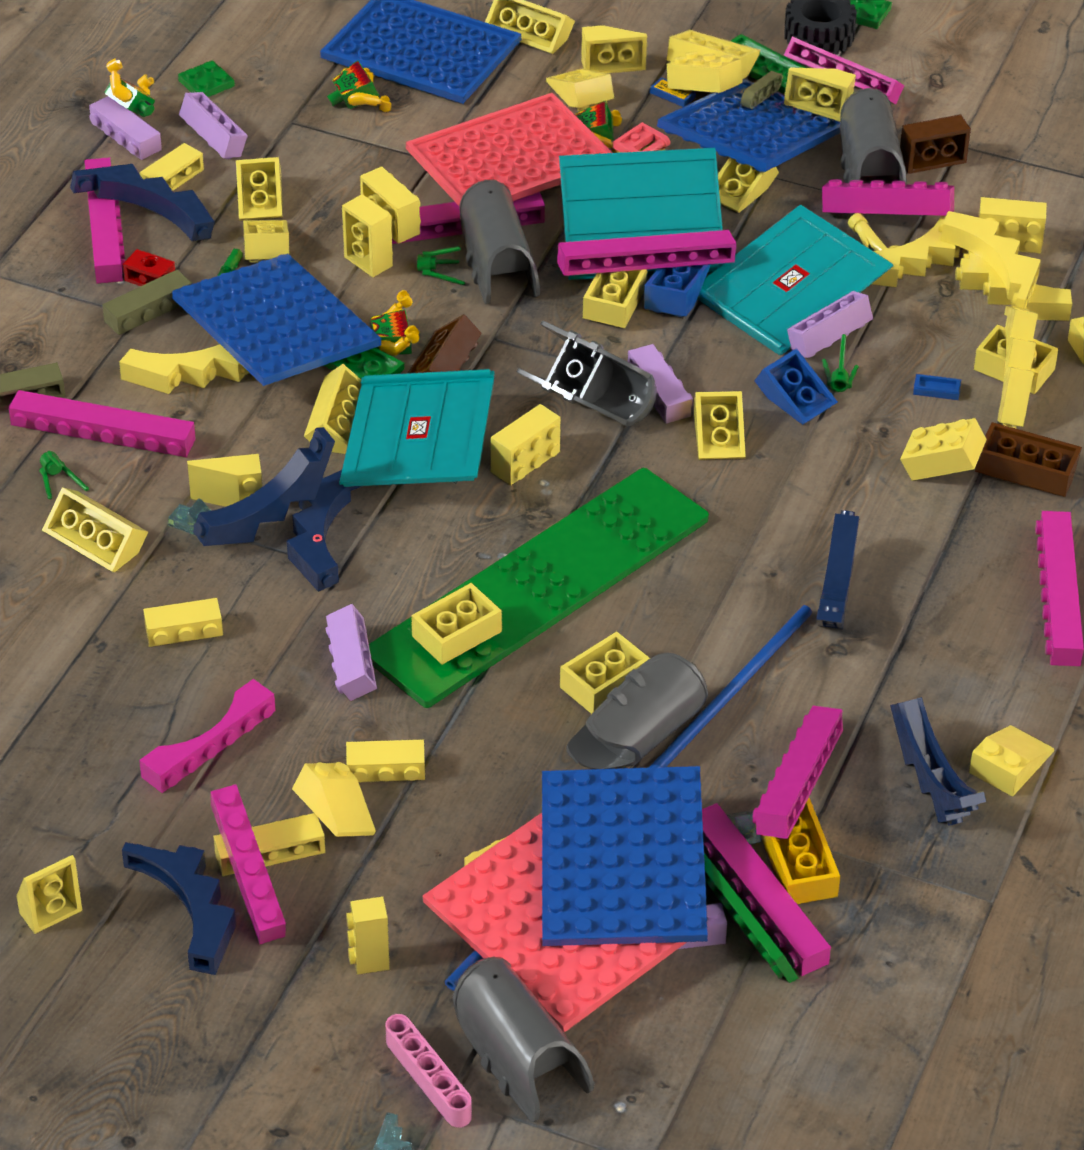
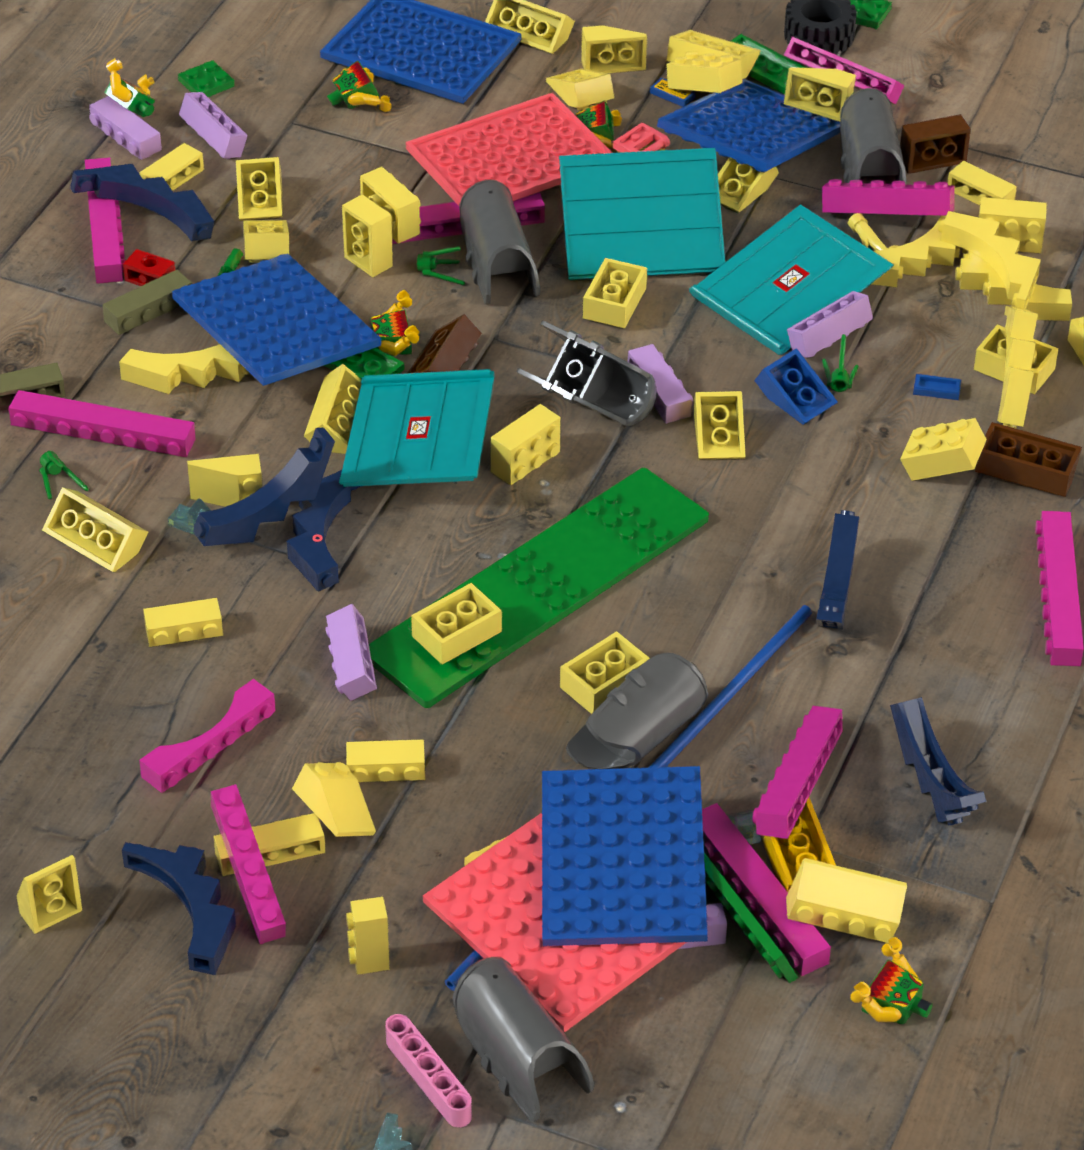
dark pink brick [557,230,737,276] -> none
blue slope [644,264,710,317] -> none
olive beam [741,71,783,109] -> none
light yellow slope [969,725,1054,797] -> none
none -> light yellow slope [786,858,907,943]
none -> torso [851,937,933,1024]
none -> light yellow brick [948,161,1017,205]

